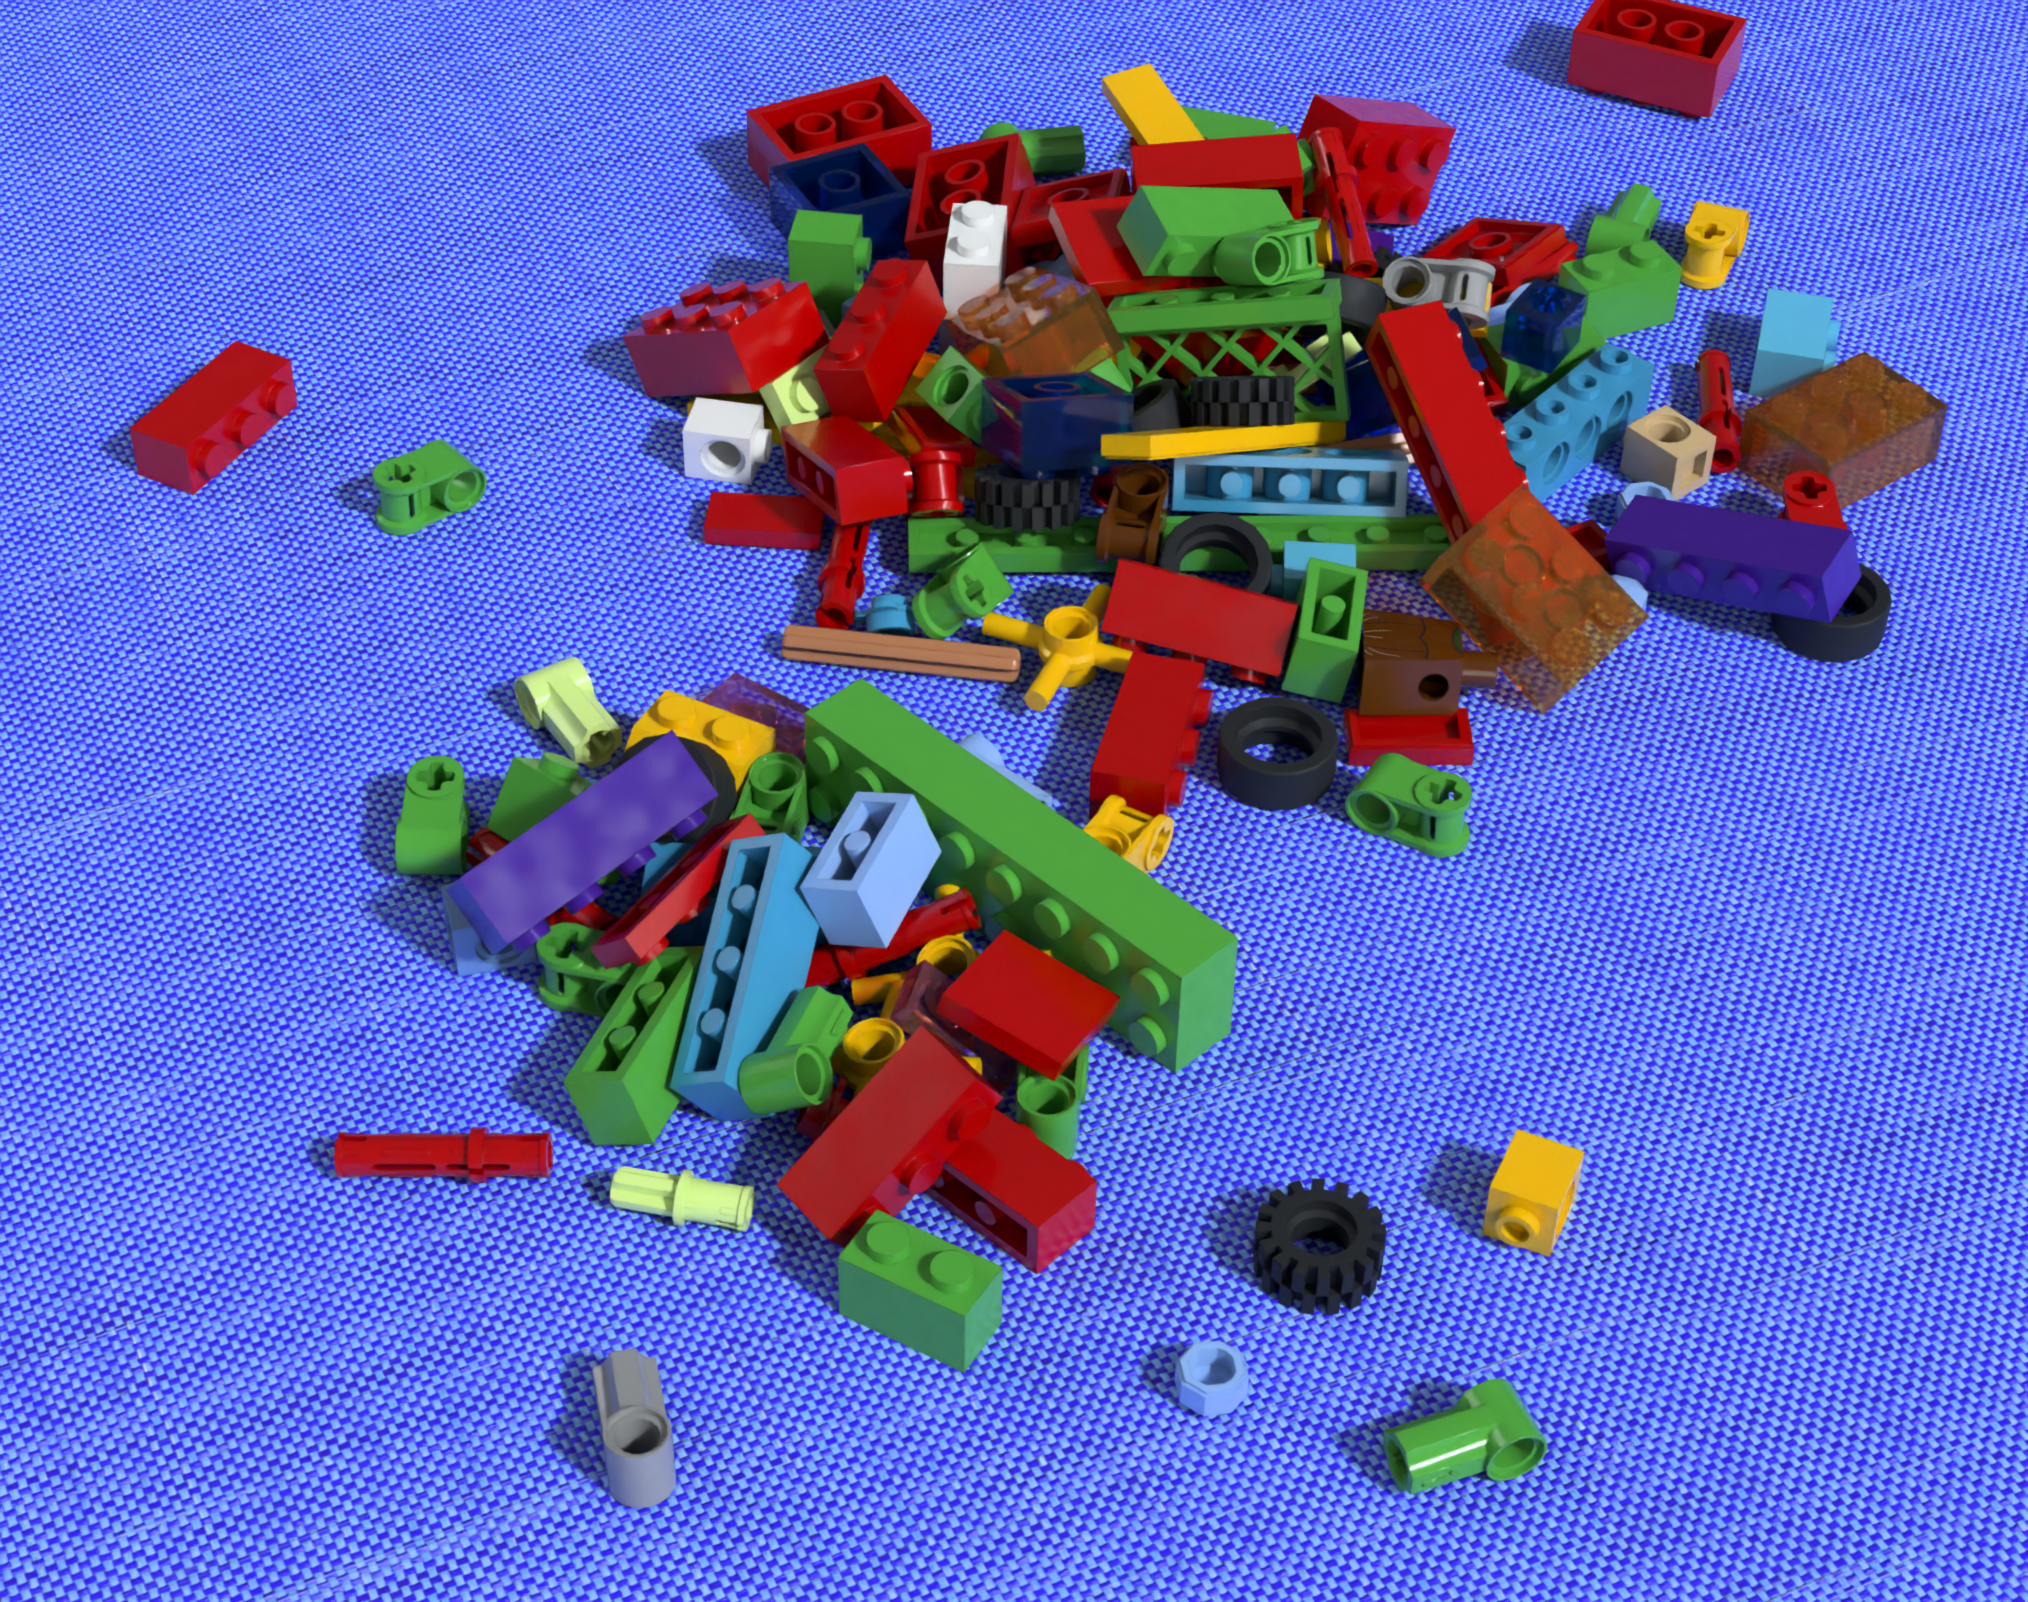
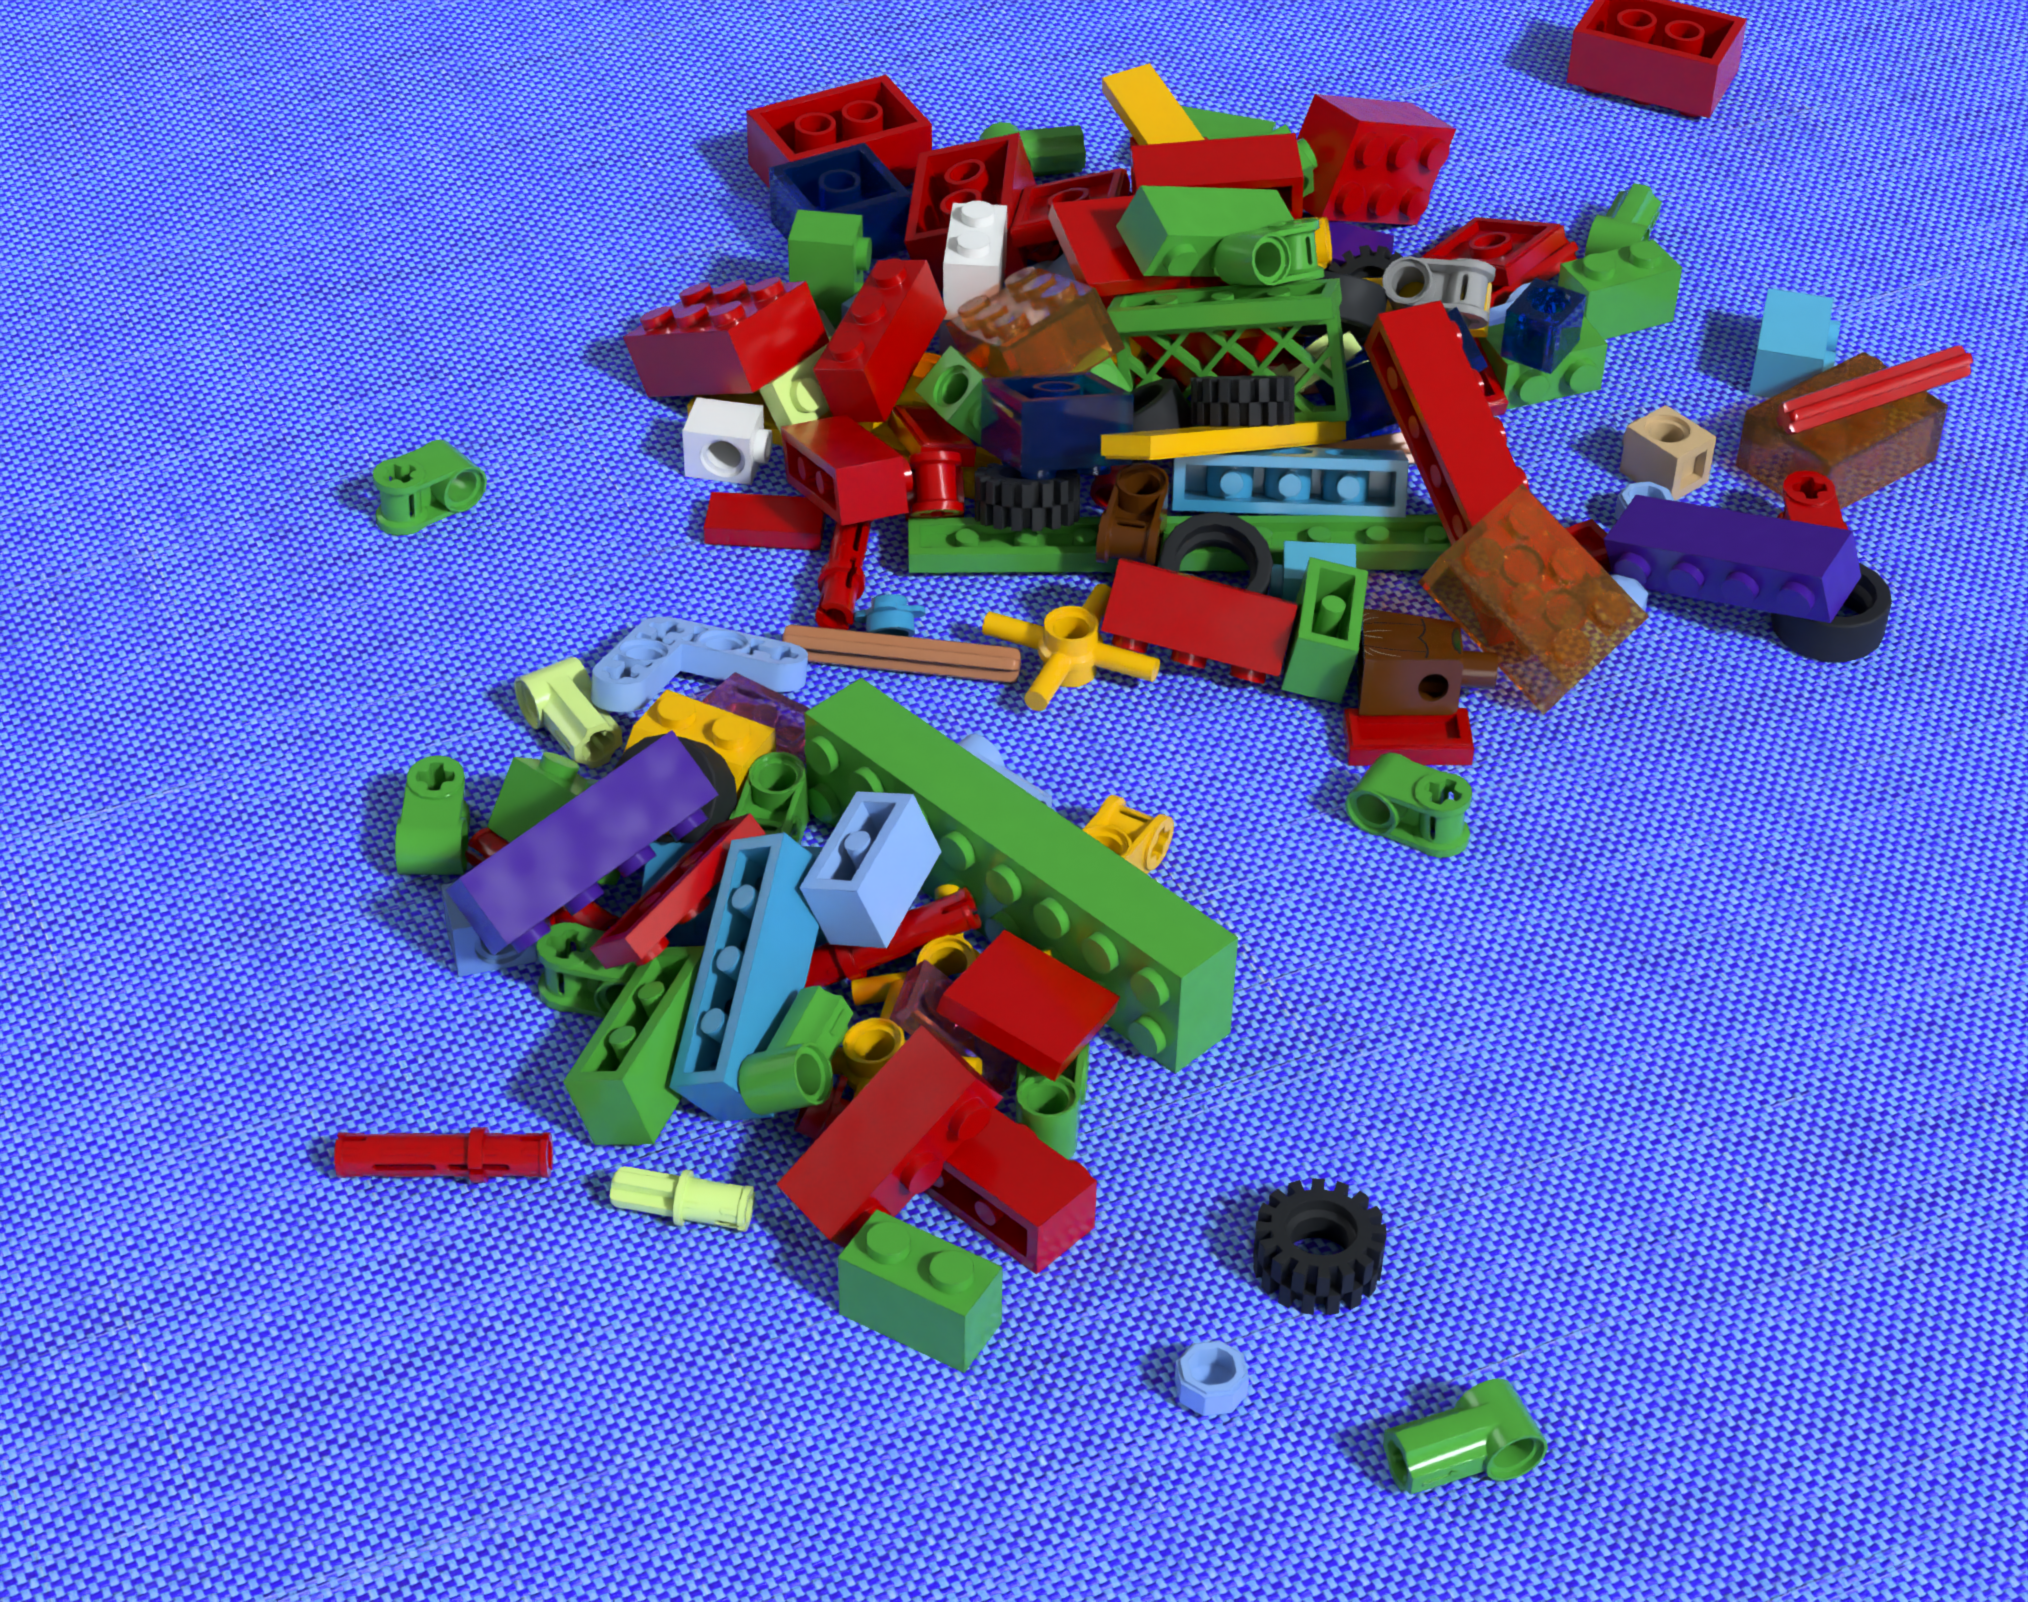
red brick [130,341,297,495] -> none
light grey piece [592,1348,676,1508] -> none
bright green piece [912,541,1014,640] -> none
red brick [1089,651,1213,819] -> none
black tyre [1217,697,1338,810] -> none
red pin [1308,127,1378,278] -> none
yellow brick [1482,1129,1585,1257] -> none
dark azure brick [1503,342,1655,508] -> none
yellow piece [1680,200,1750,289] -> none
red pin [1694,349,1742,474] -> none
none -> light blue beam [591,617,808,712]
none -> red axle [1776,345,1973,435]

